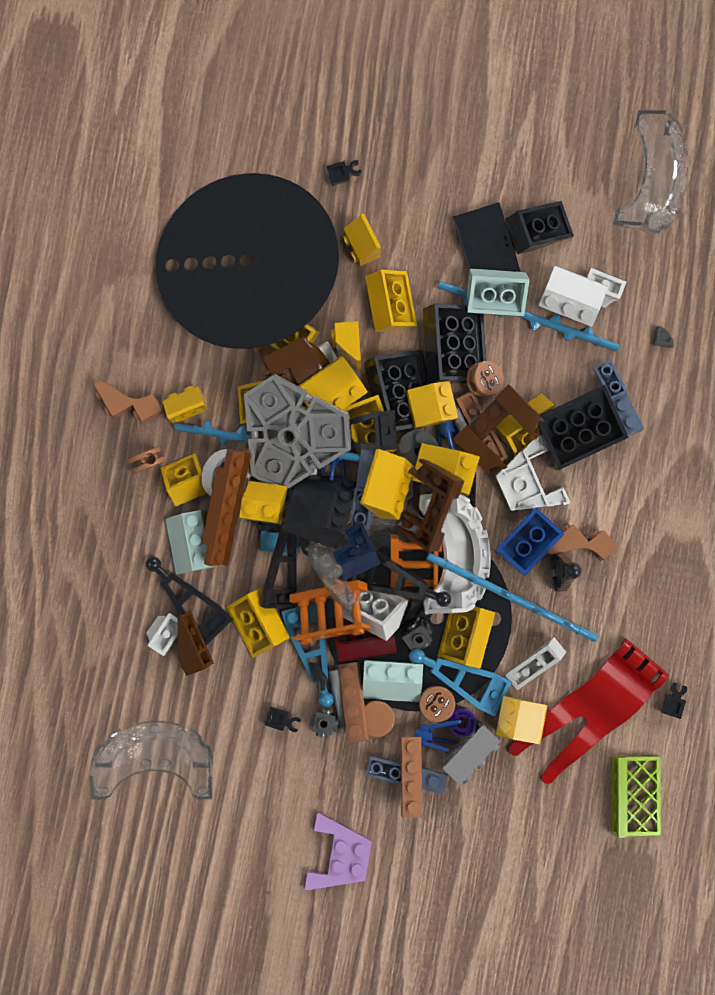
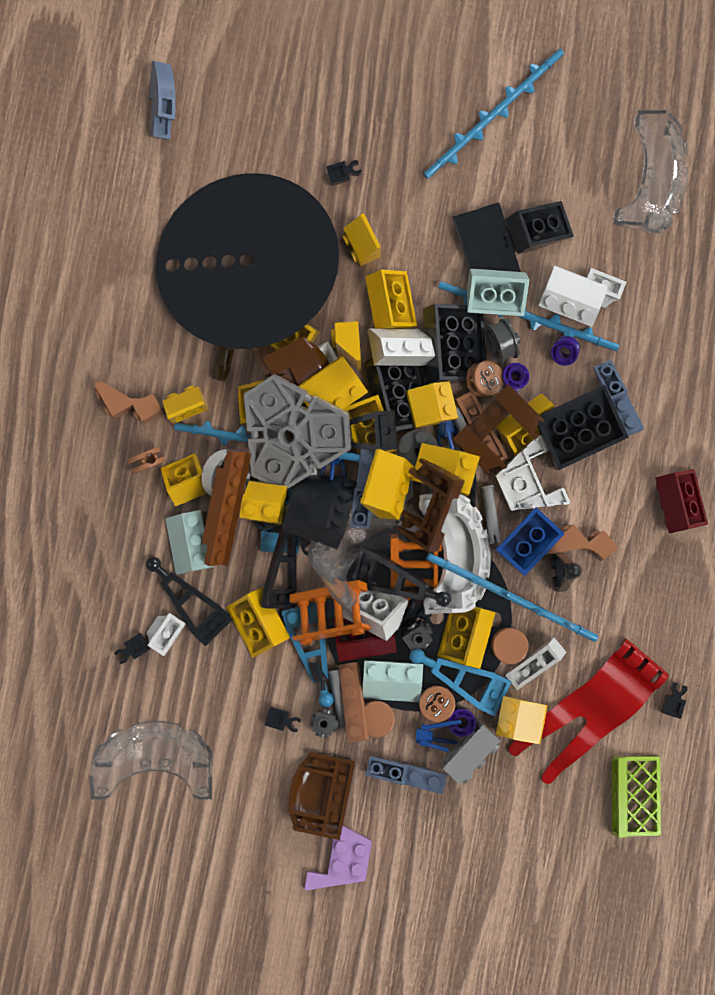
reddish brown slope [177,610,214,676] -> none
dark blue panel [332,523,381,580] -> none
nougat plate [400,737,422,818] -> none
dark grey tile [654,326,674,348] -> none
none -> black plate [114,633,151,664]
none -> sand blue slope [149,61,176,140]
none -> dark brown hinge [212,346,235,382]
none -> reddish brown slope [289,752,356,840]
none -> white slope [367,328,435,366]
none -> dark azure plant [423,48,564,179]
none -> light grey pin [479,485,502,544]
none -> dark grey wheel [484,318,520,364]
none -> nougat head [491,628,529,664]
none -> dark purple wheel [502,363,529,391]
none -> dark purple wheel [551,336,580,366]
none -> dark red slope [655,469,709,534]

